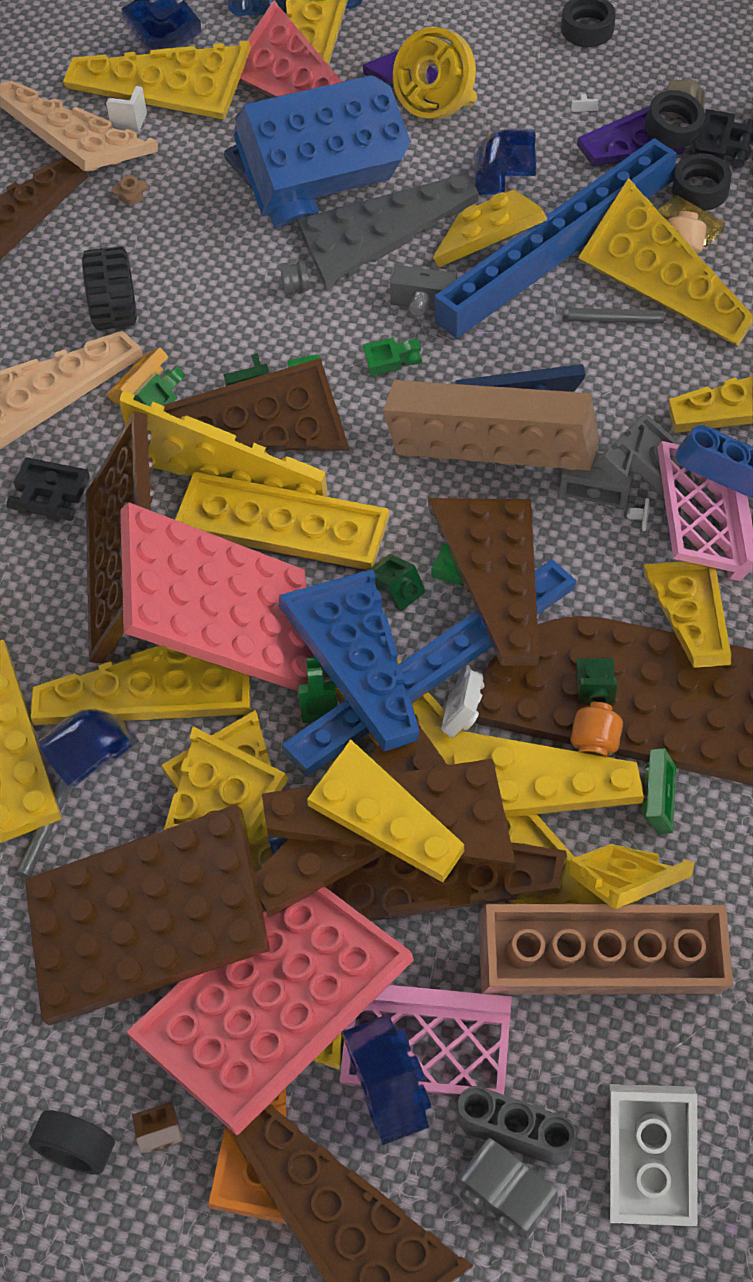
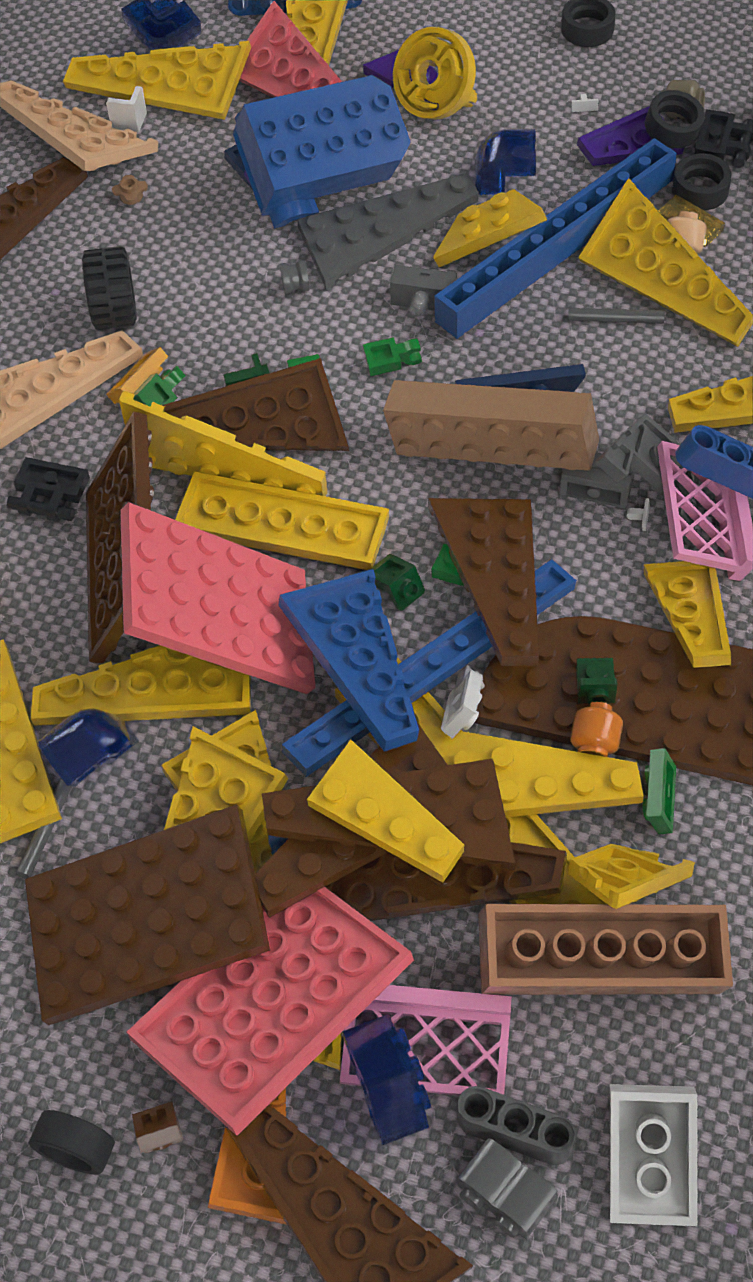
green plate [298,657,337,723] -> none

